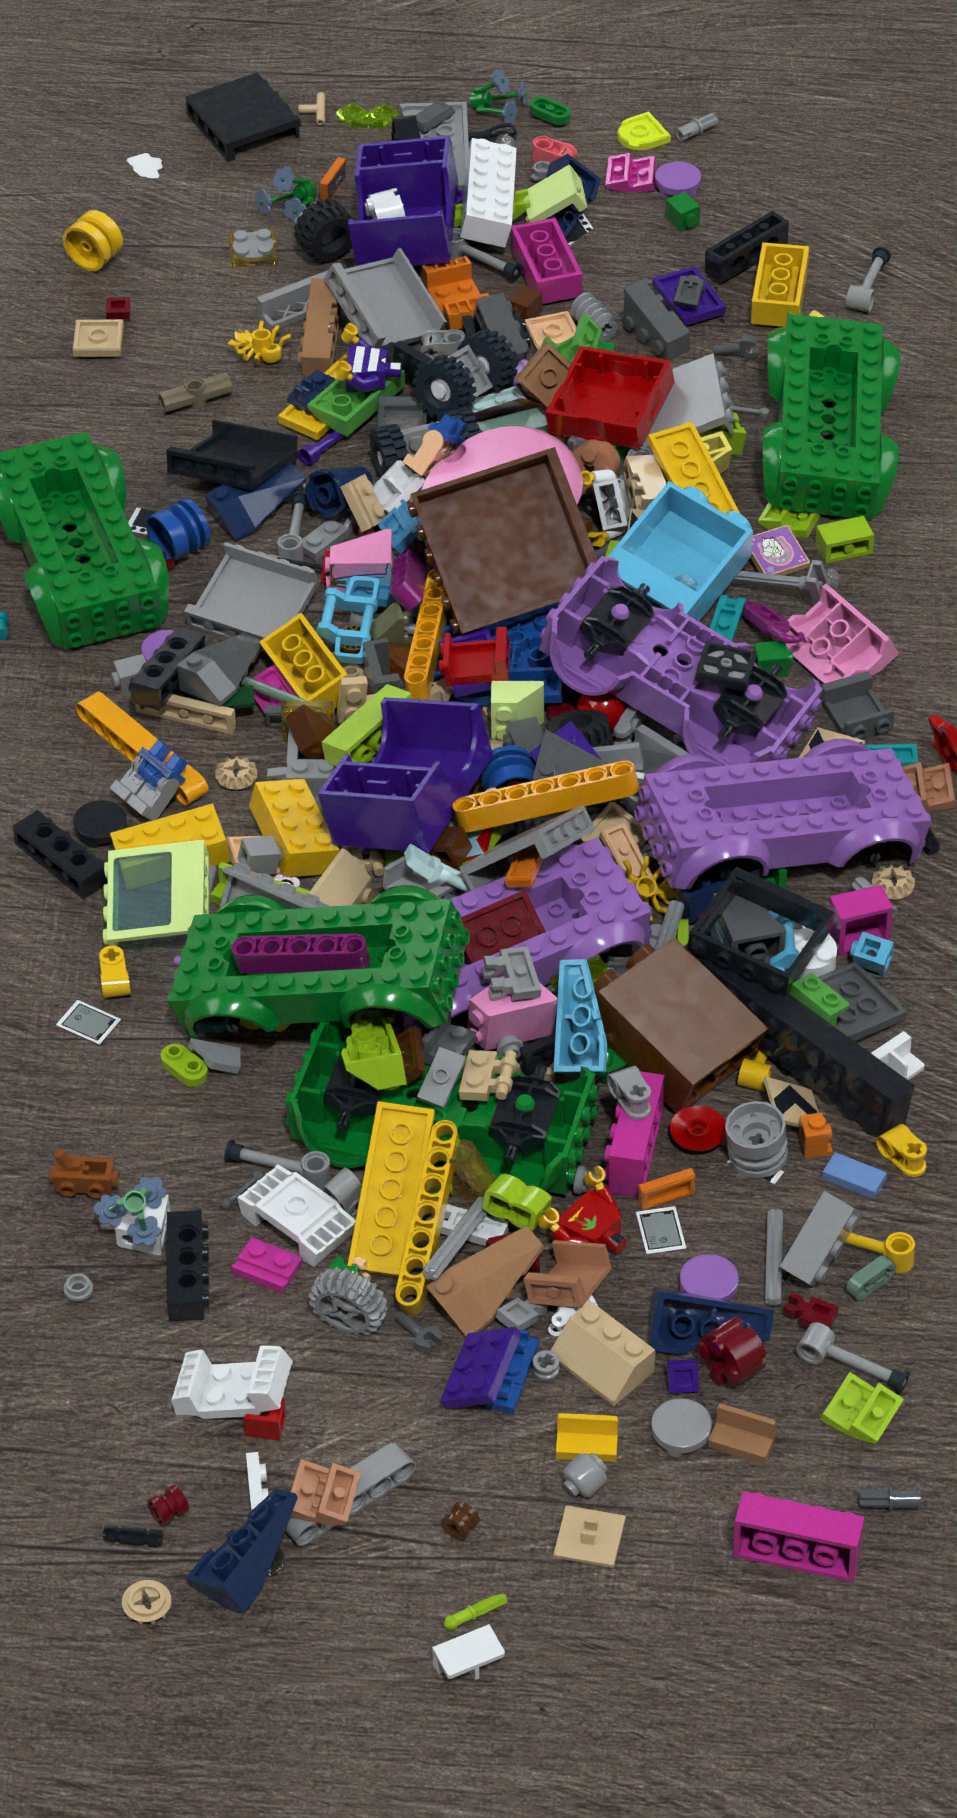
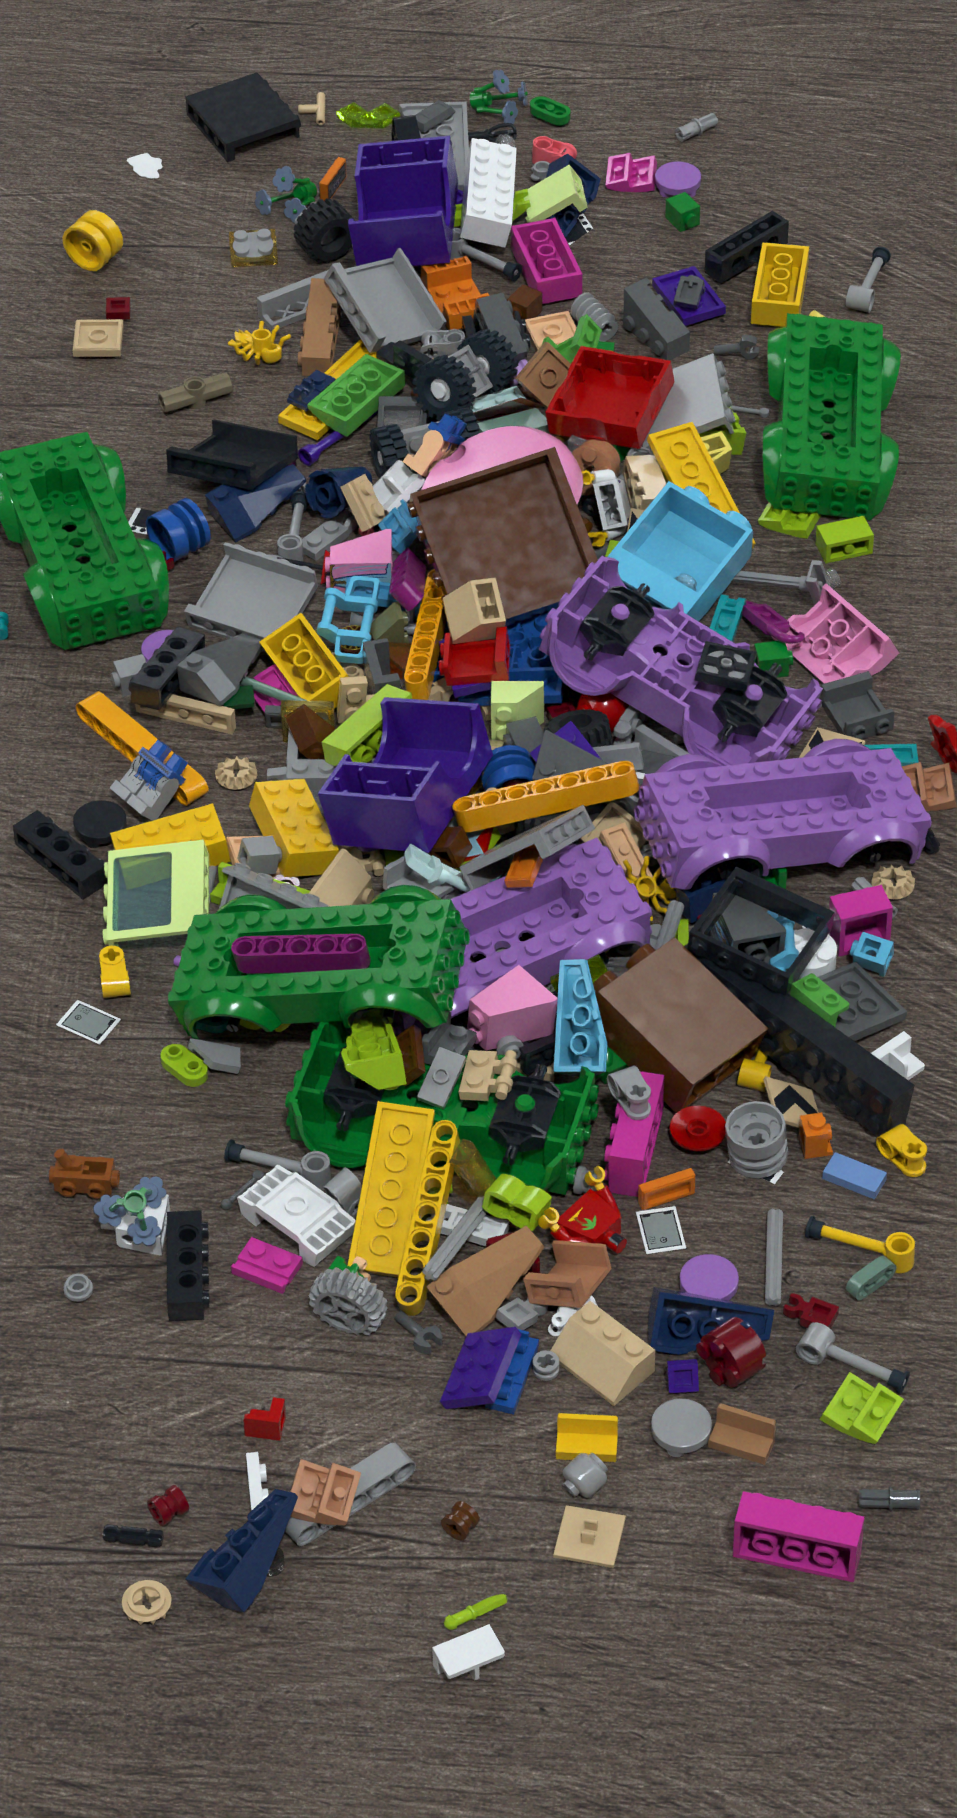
white plate [171,1346,293,1419] -> none
torso [336,323,402,393] -> none
white brick [364,188,405,219] -> none
dark red plate [461,890,546,965] -> none
light grey plate [481,946,542,1001] -> none
neon yellow tile [617,112,671,150] -> none
tile [750,525,810,575] -> none
light grey wedge [780,1191,864,1287] -> none
none -> tan slope [442,578,506,644]

